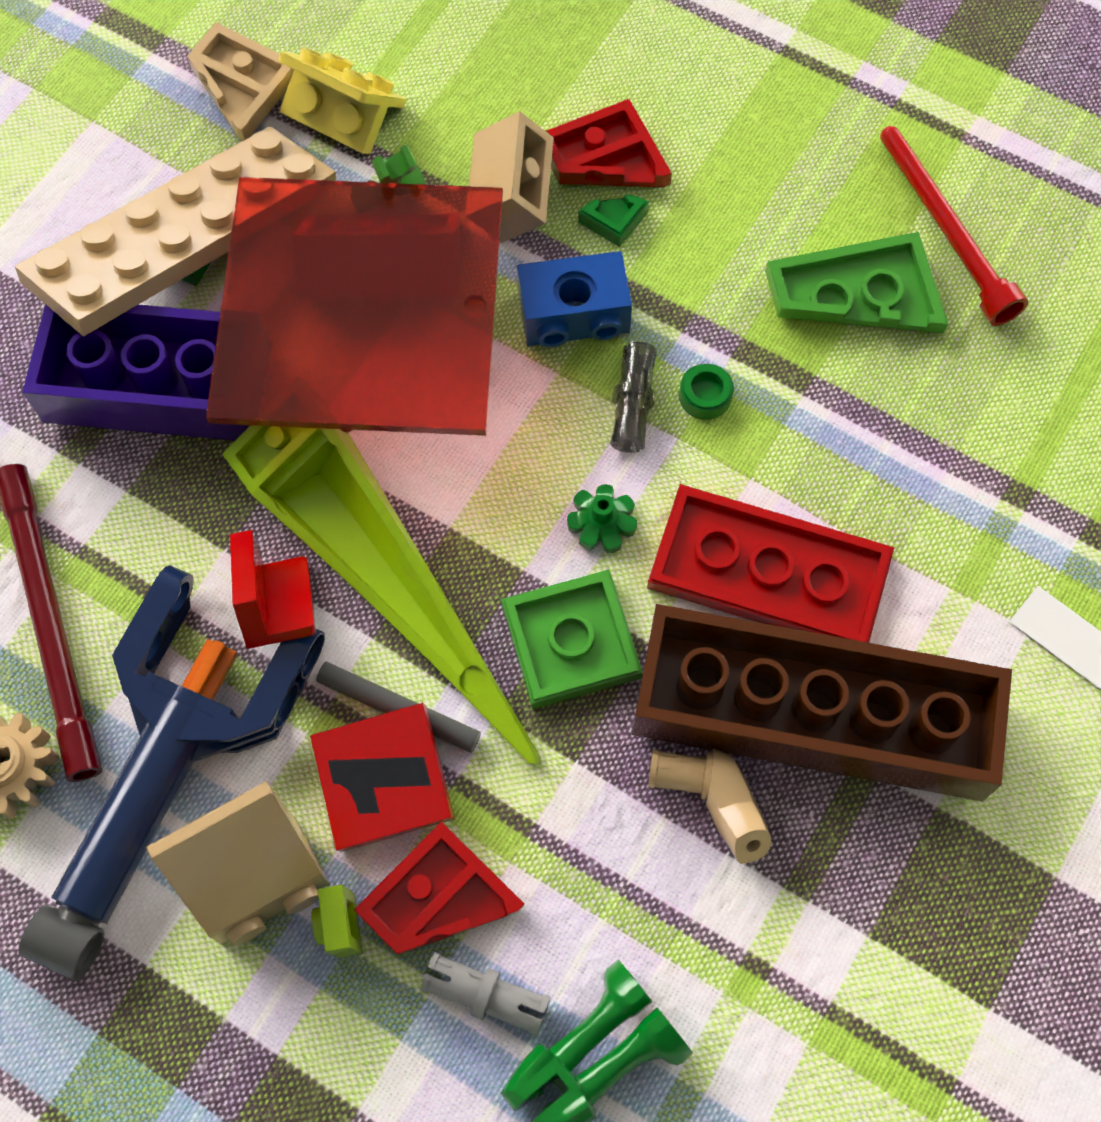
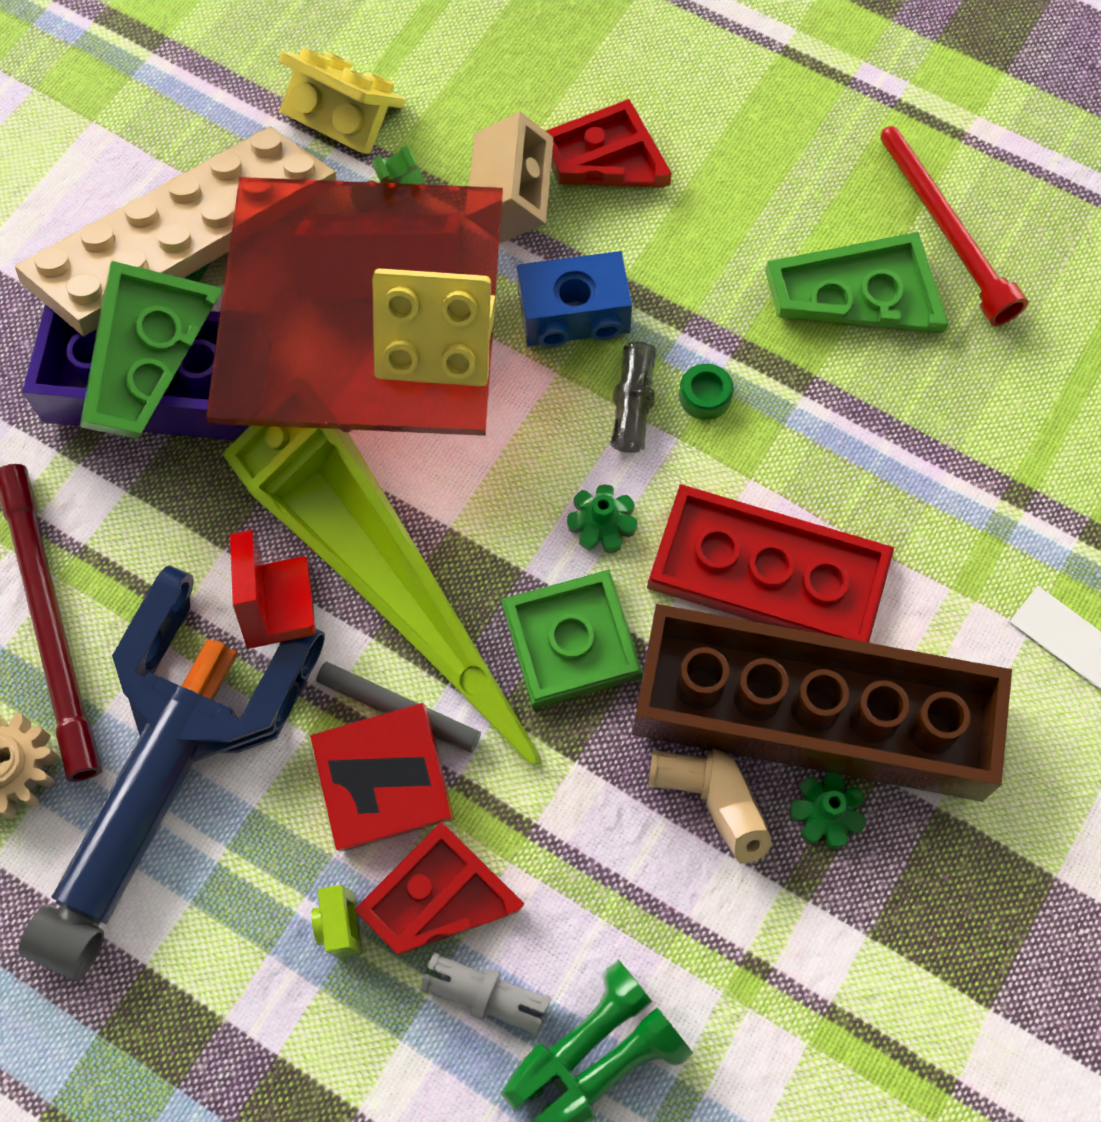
tan slope [146,781,330,946] -> none
tan wing [187,22,294,141] -> none
green tile [578,195,649,247] -> none
none -> bright green wing [80,260,223,439]
none -> light yellow bracket [372,269,495,386]
none -> green plant [789,772,866,849]

